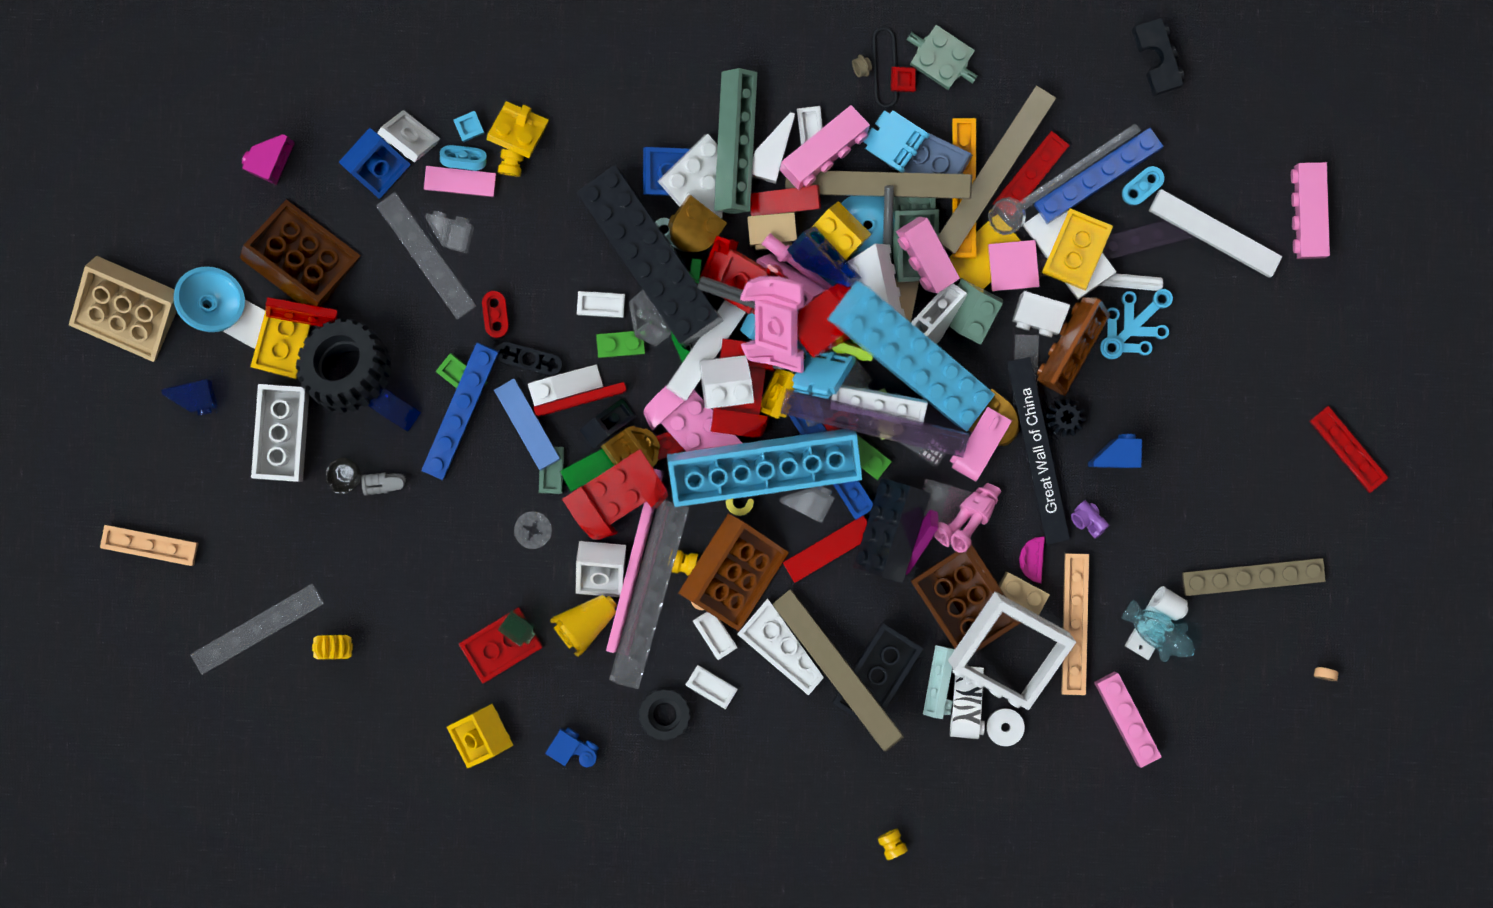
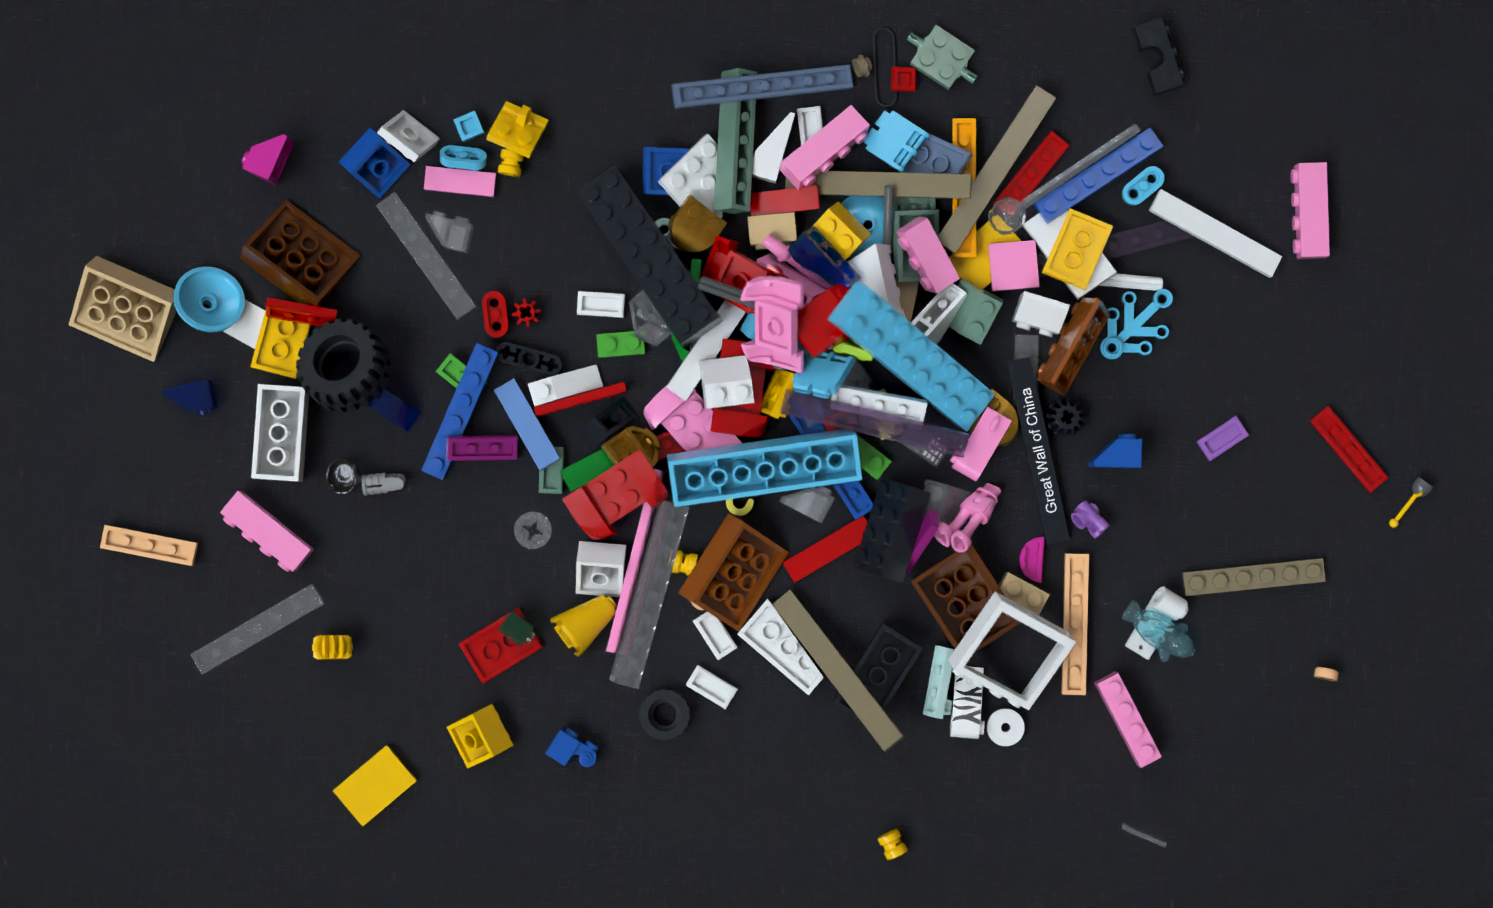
none -> bright pink brick [220,491,314,572]
none -> yellow tile [333,745,417,827]
none -> magenta tile [446,435,518,461]
none -> red gear [512,298,541,328]
none -> sand blue tile [671,64,854,109]
none -> clear piece [1122,823,1167,847]
none -> medium lavender tile [1196,416,1249,461]
none -> hinge [1389,477,1433,528]

